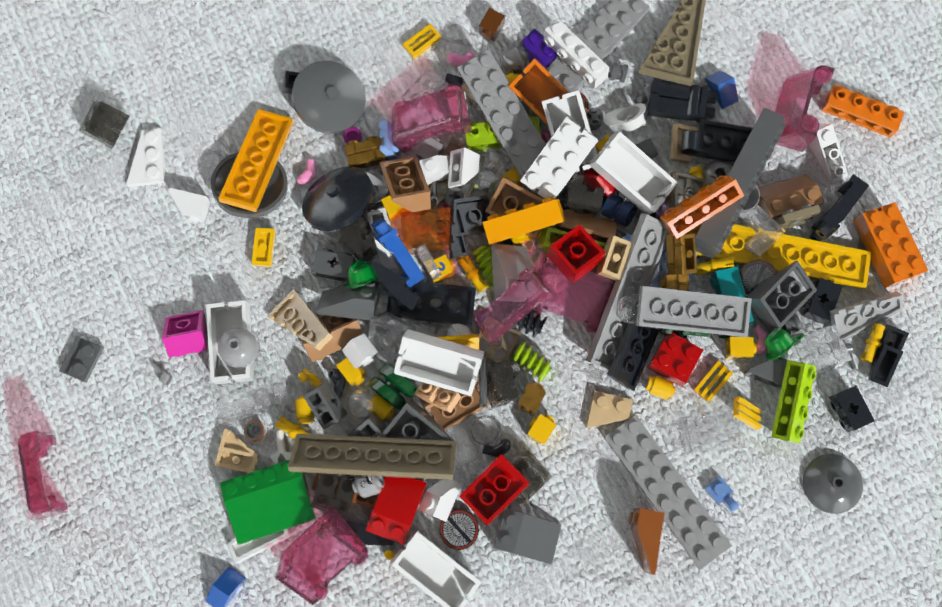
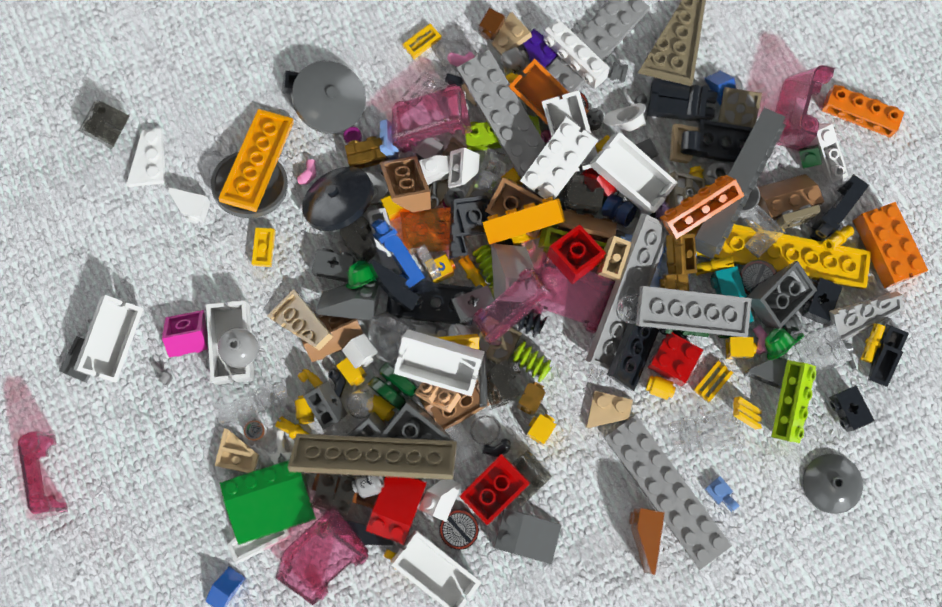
none -> white piece [73,295,144,383]
none -> dark grey brick [451,285,497,324]
none -> tan wing [492,12,532,56]
none -> dark tan piece [718,87,762,128]
none -> dark green plate [799,145,822,168]
none -> yellow pin [823,225,854,251]

